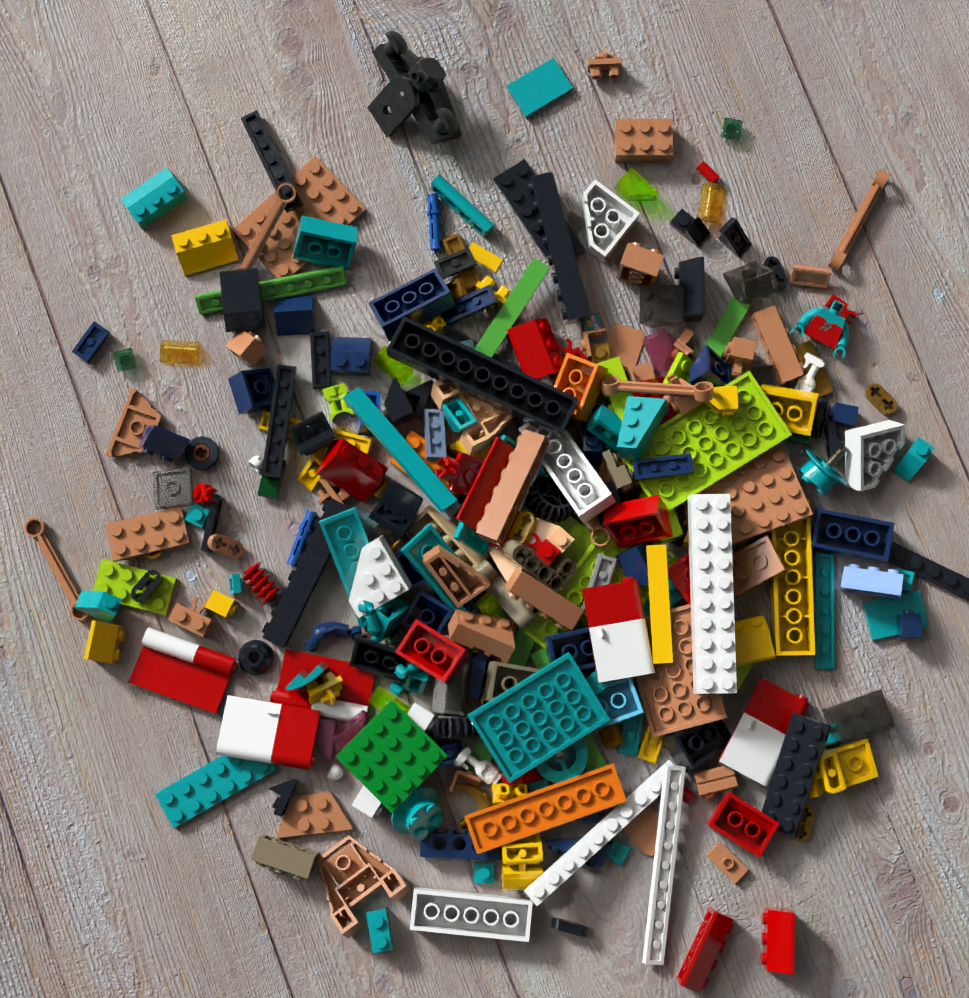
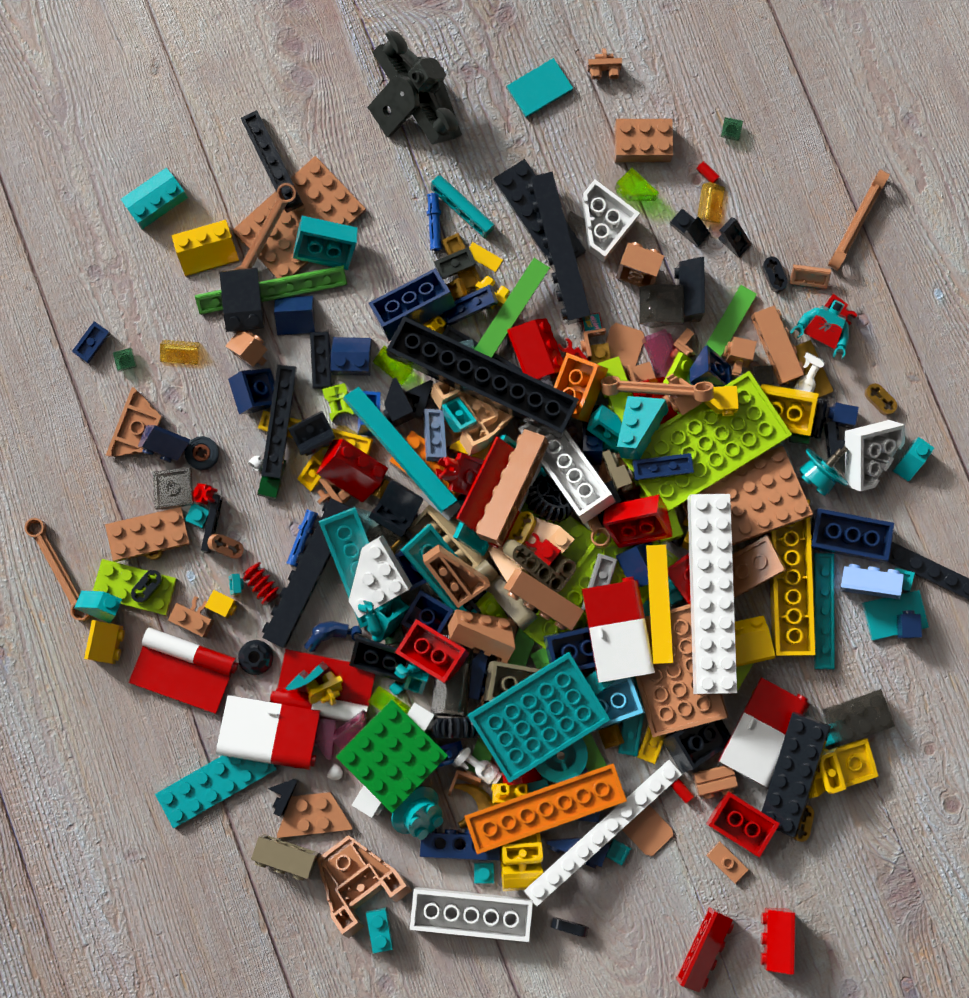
white plate [642,765,686,965] -> none
clear smoke slope [723,261,778,304] -> none

